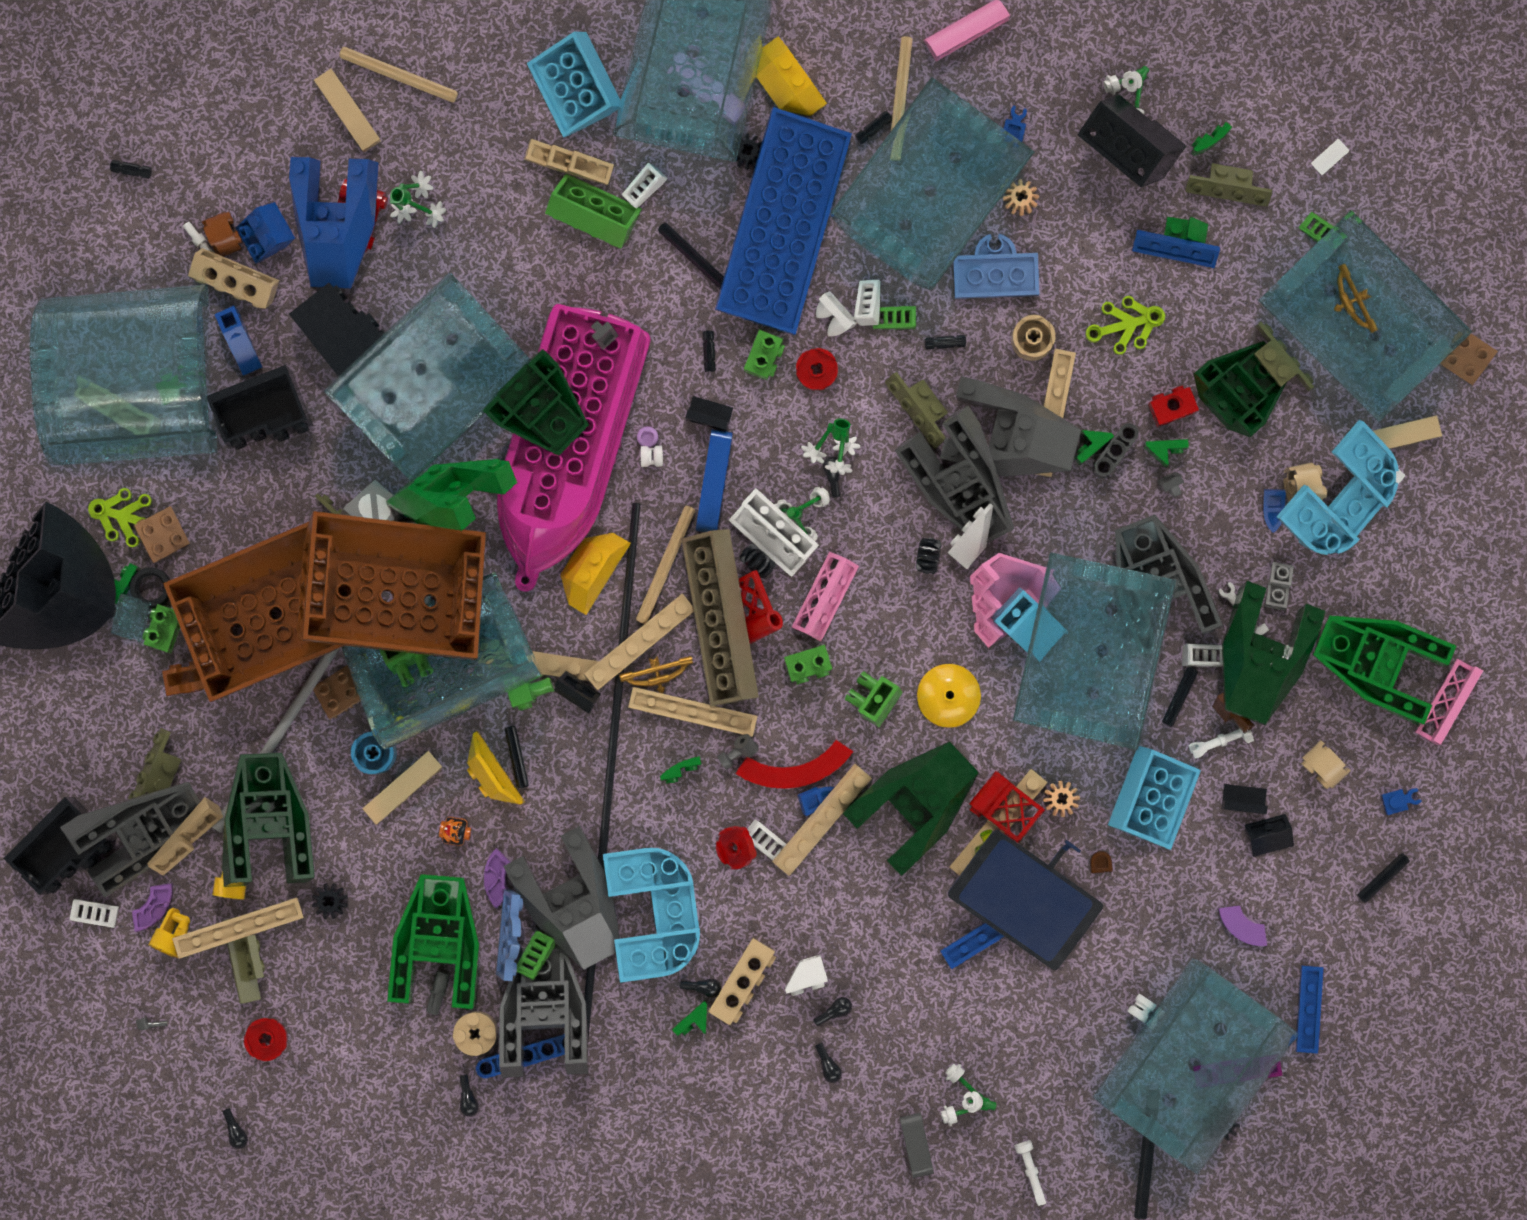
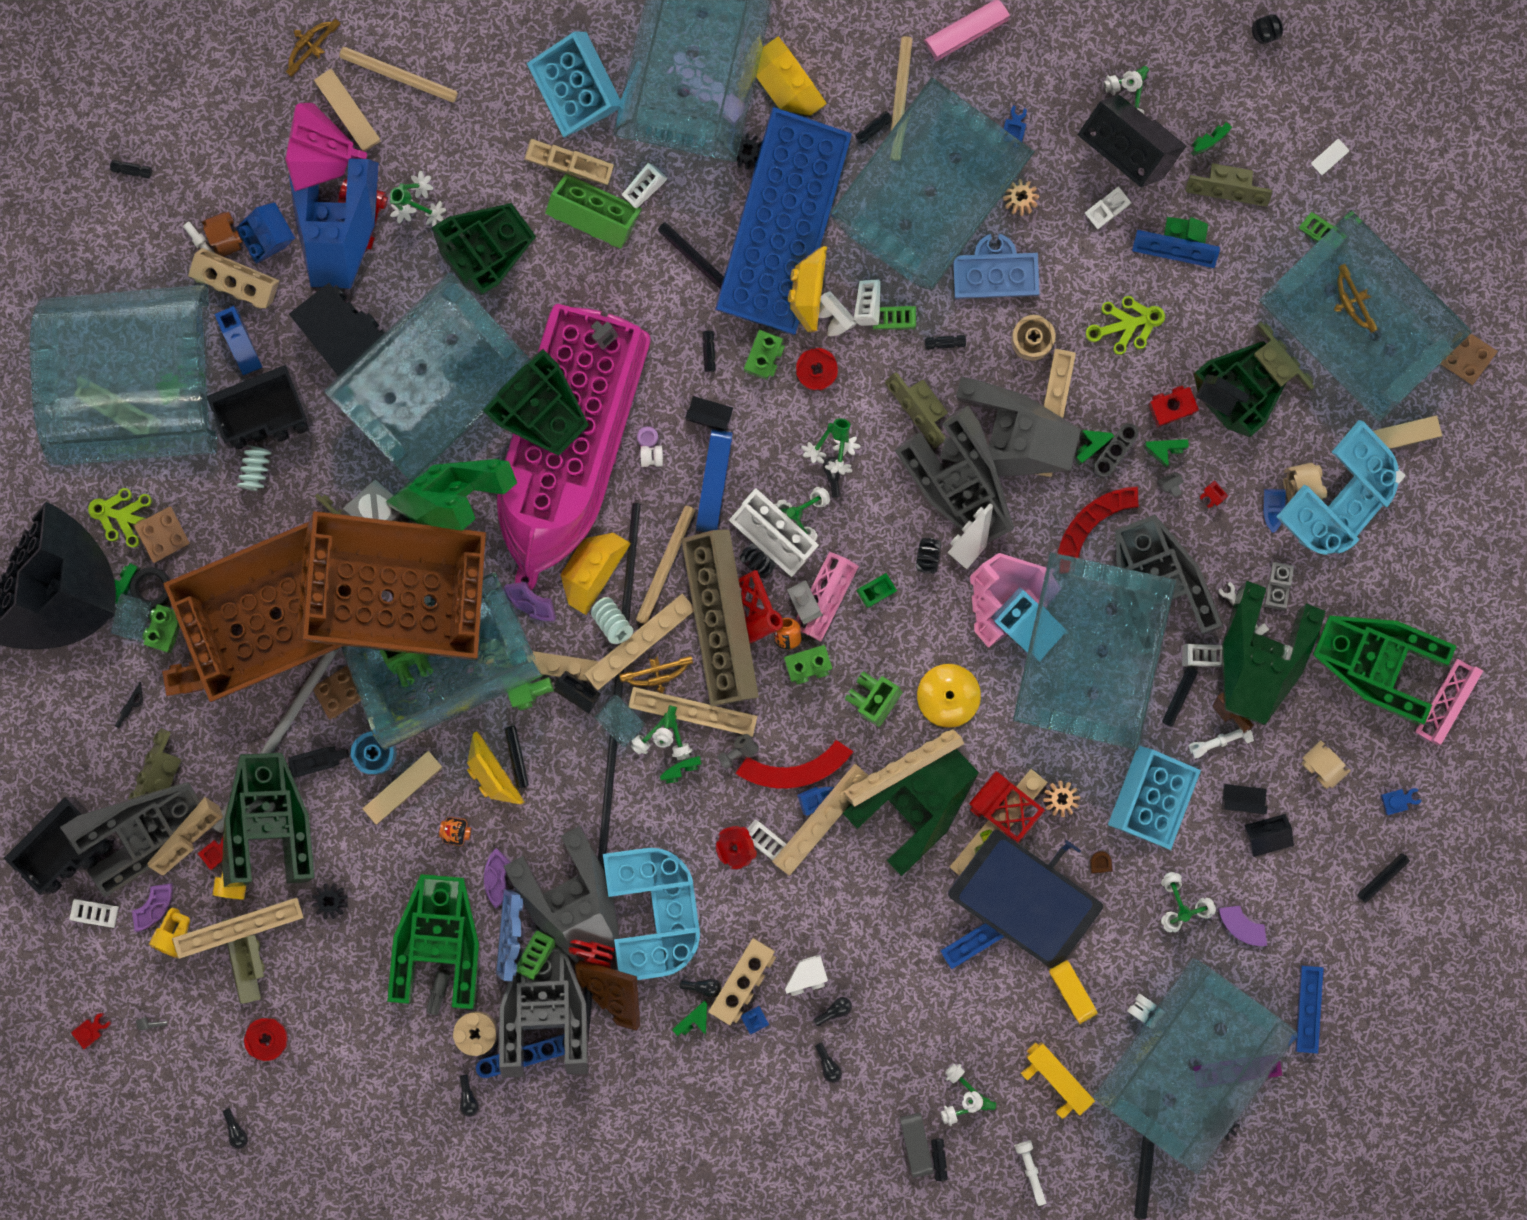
none -> red plate [71,1012,111,1049]
none -> black hand [115,681,143,729]
none -> red plate [197,837,223,870]
none -> light aqua piece [237,445,271,492]
none -> pearl gold piece [285,18,341,77]
none -> dark pink panel [285,103,367,192]
none -> black hinge [287,746,349,778]
none -> dark green wedge [432,203,536,296]
none -> medium lavender tile [504,582,556,621]
none -> red arm [568,940,615,969]
none -> reddish brown plate [575,960,640,1031]
none -> light aqua piece [591,597,633,644]
none -> clear light blue plate [594,695,645,747]
none -> white plant [631,705,692,760]
none -> blue tile [741,1006,769,1035]
none -> orange head [774,618,802,650]
none -> light grey tile [787,580,823,624]
none -> yellow wedge [788,246,827,333]
none -> tan plate [843,729,964,807]
none -> green slope [856,573,897,608]
none -> black axle [931,1138,948,1181]
none -> yellow brick [1021,1042,1095,1119]
none -> yellow beam [1049,960,1098,1025]
none -> red tile [1055,486,1139,574]
none -> white slope [1085,186,1132,229]
none -> white plant [1161,872,1216,932]
none -> black panel [1196,375,1250,417]
none -> red tile [1200,480,1228,508]
none -> black piece [1252,14,1284,44]

